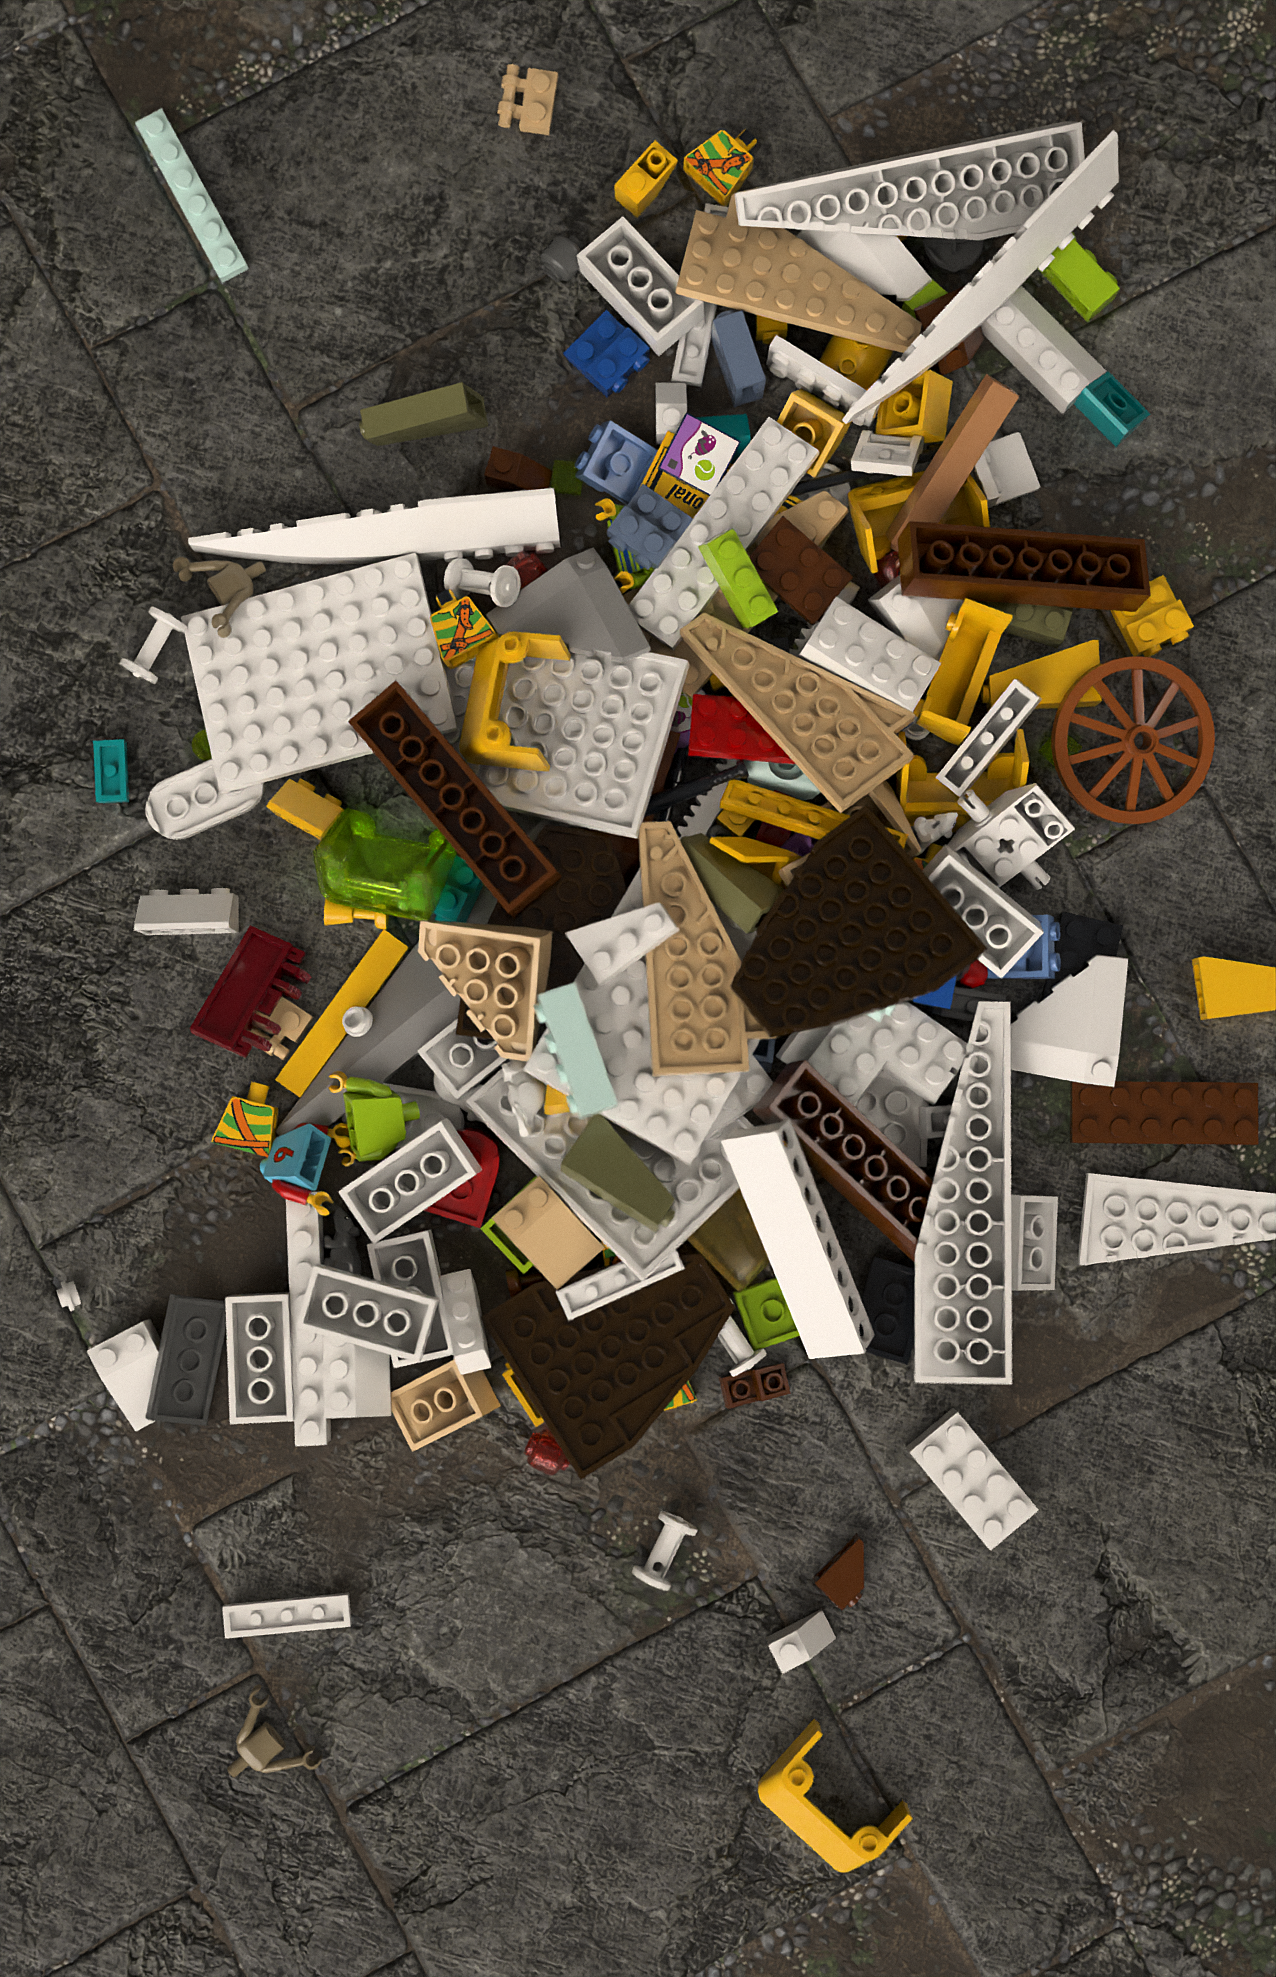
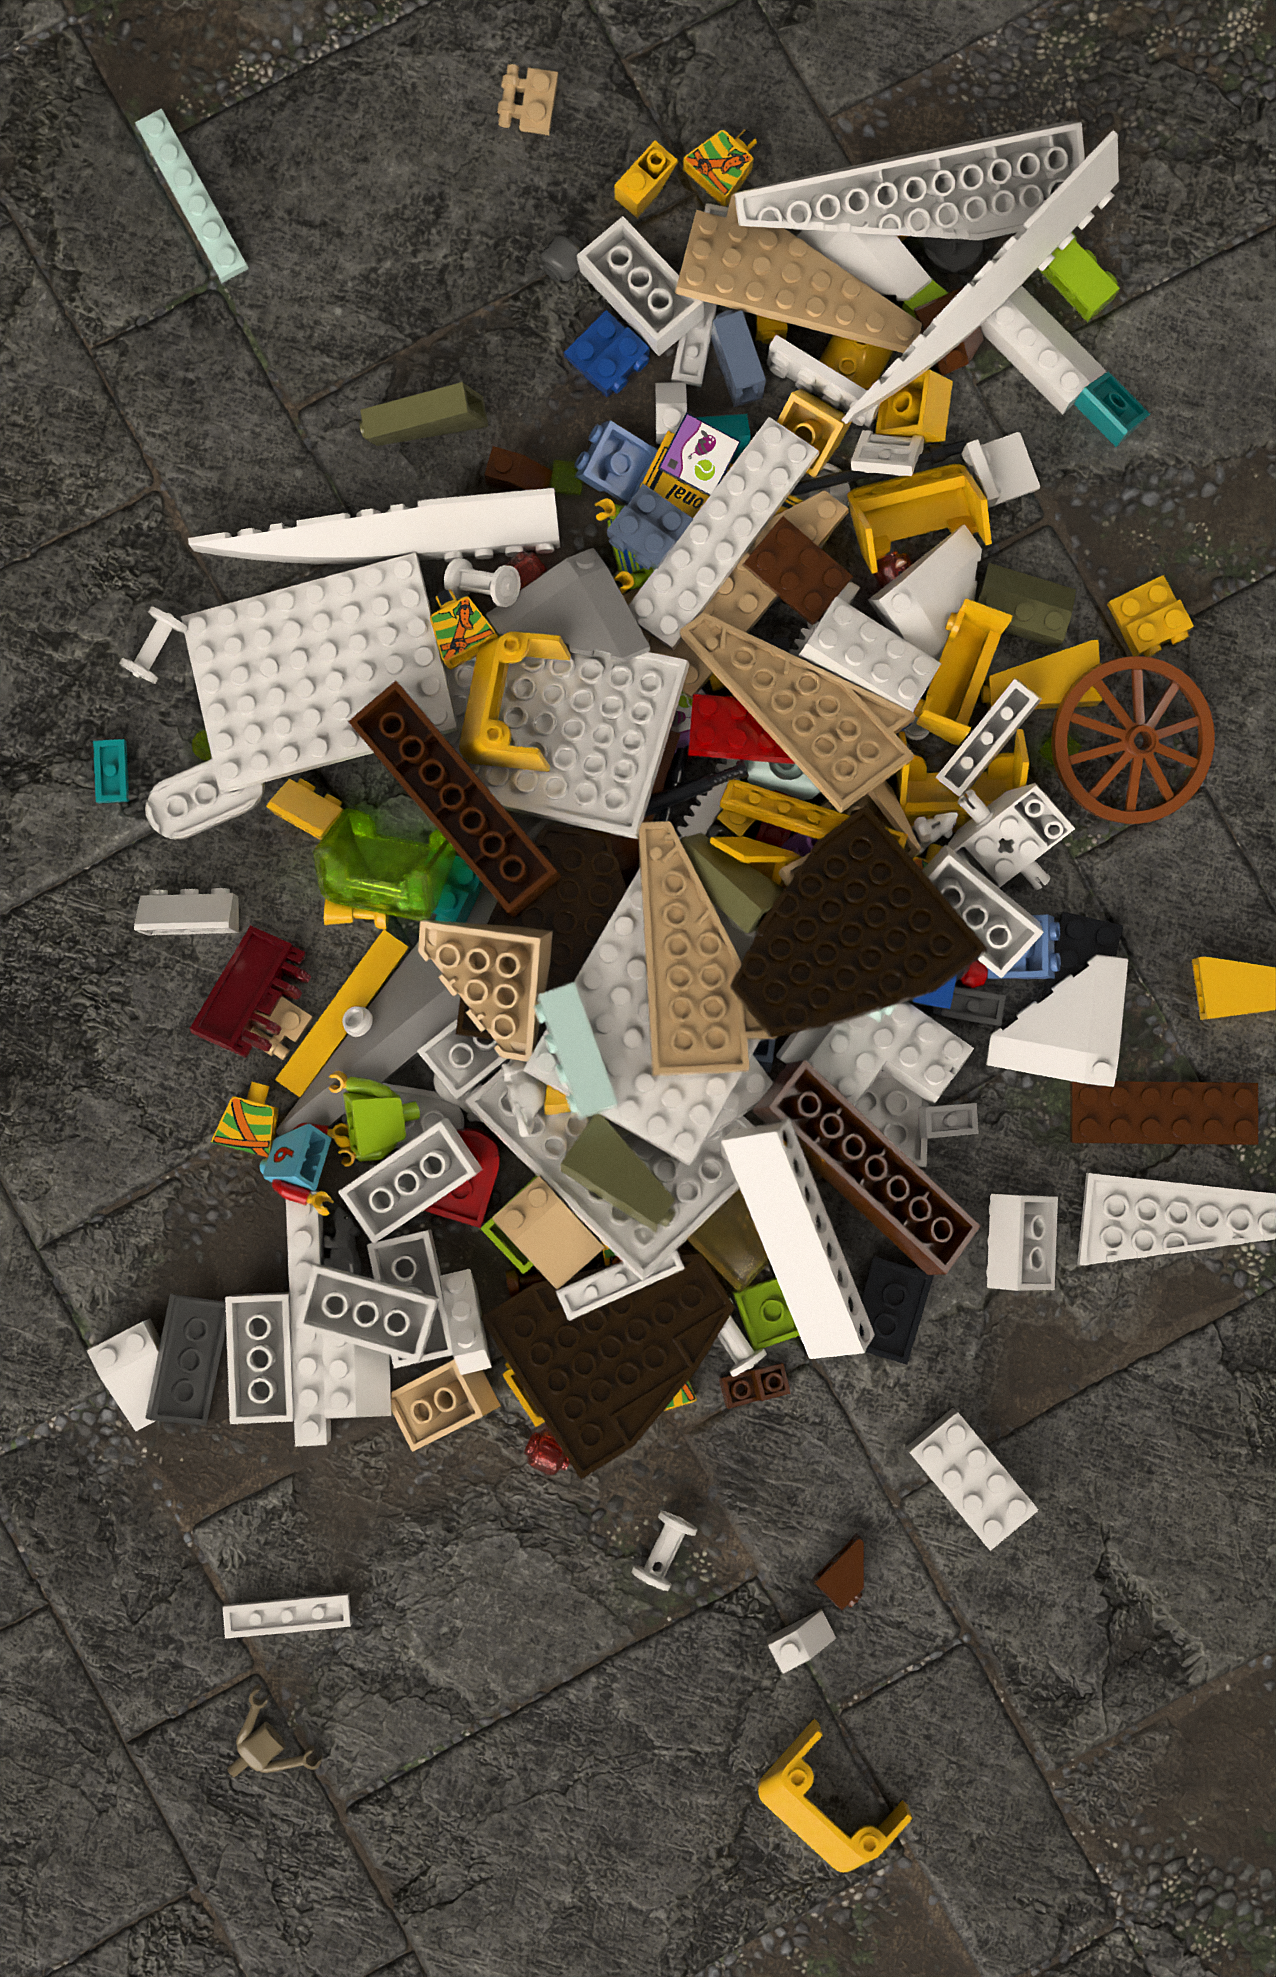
white plate [56,1280,81,1311] -> none
dark tan piece [173,557,266,638] -> none
white wing [565,902,679,986] -> none
lime brick [698,529,778,629] -> none
medium nougat brick [885,374,1019,553] -> none
reddish brown brick [897,521,1151,612] -> none
white wedge [915,1002,1012,1384] -> none

